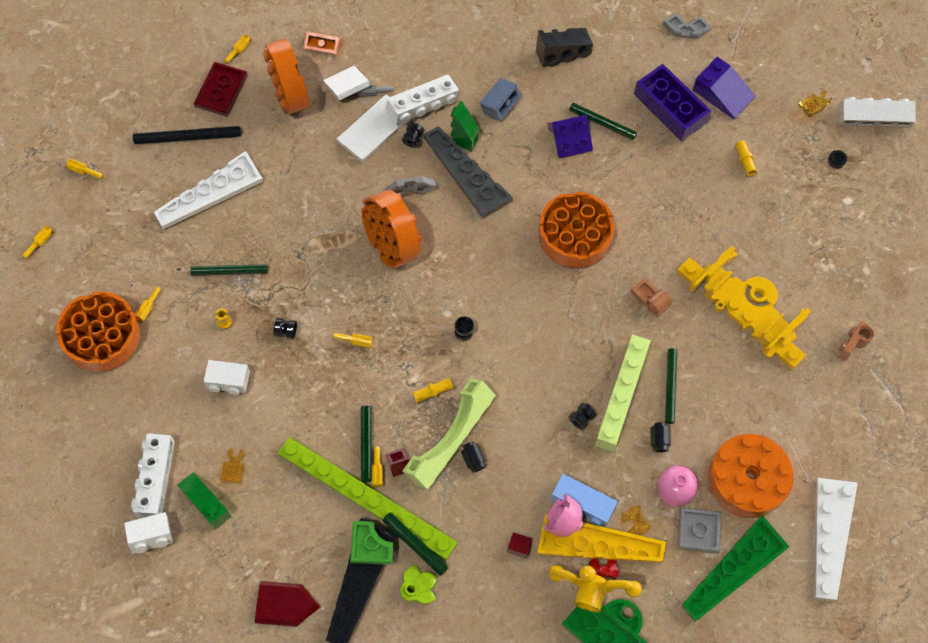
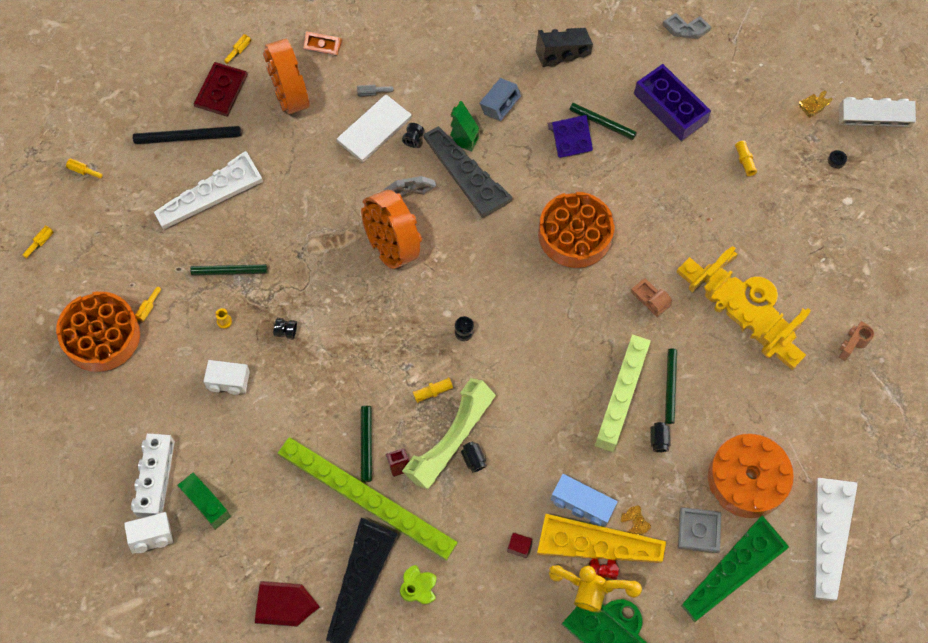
clear yellow plate [220,449,245,485] -> none
white tile [323,66,370,100] -> none
yellow axle [333,333,373,348] -> none
bright green tile [350,521,393,565] -> none
yellow axle [371,446,383,488] -> none
dark green axle [382,512,448,576] -> none
white brick [385,75,459,125] -> none
bright pink cylinder [544,494,583,537] -> none
black wheel [568,402,596,430] -> none
bright pink cylinder [657,465,698,507] -> none
slope [692,56,756,120] -> none

